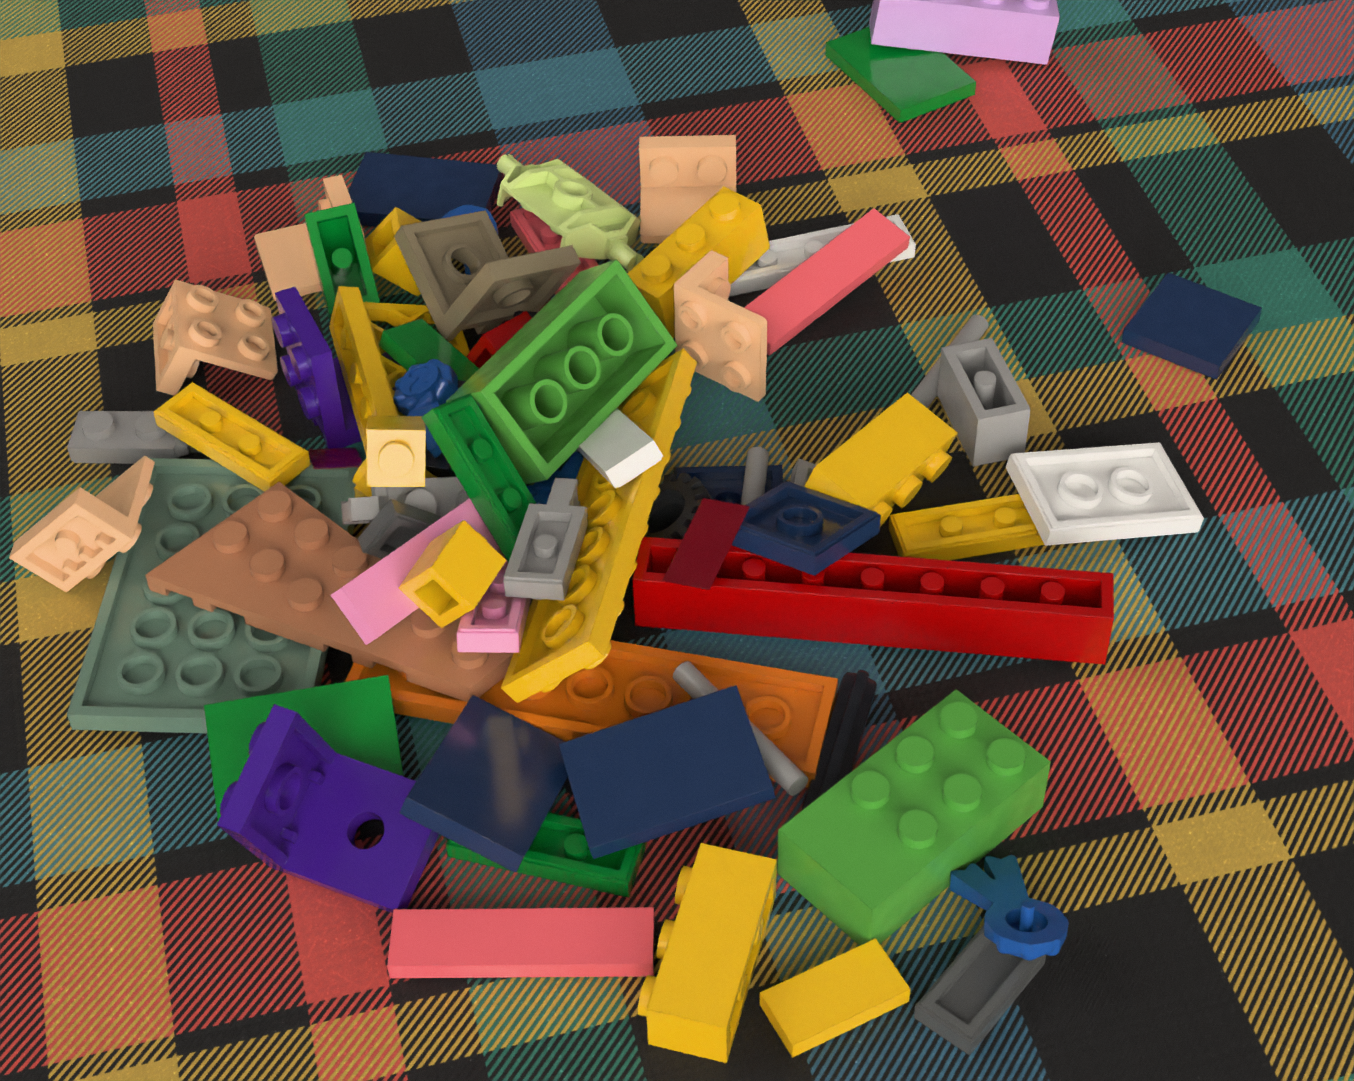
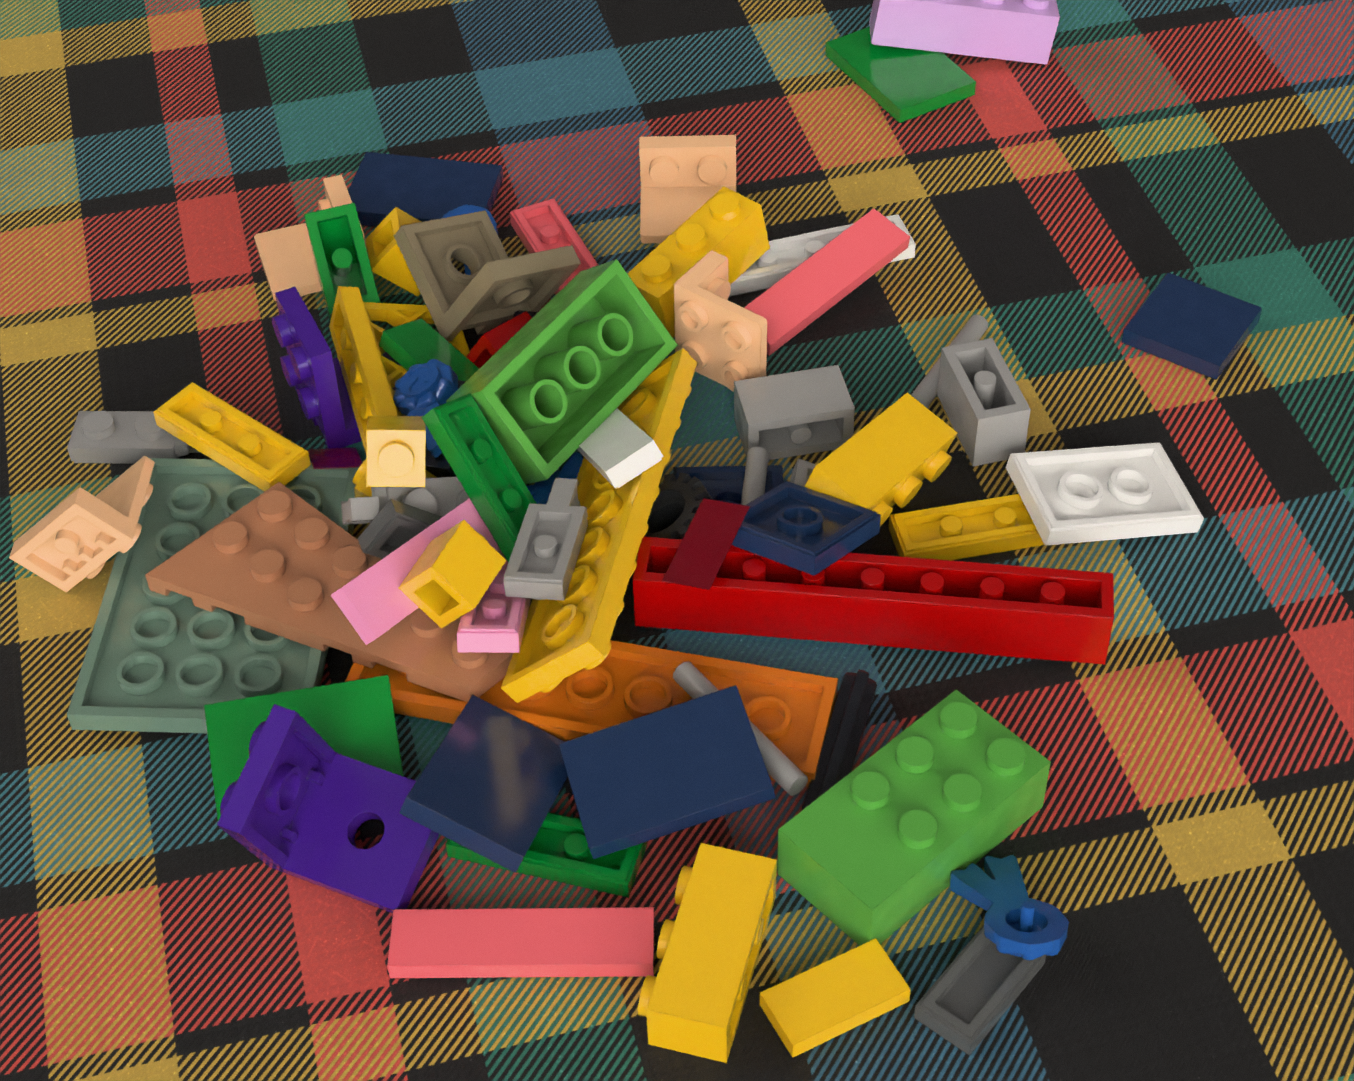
light nougat bracket [153,279,278,396] -> none
yellowish green plate [497,154,644,272] -> none
none -> light grey brick [734,365,855,460]

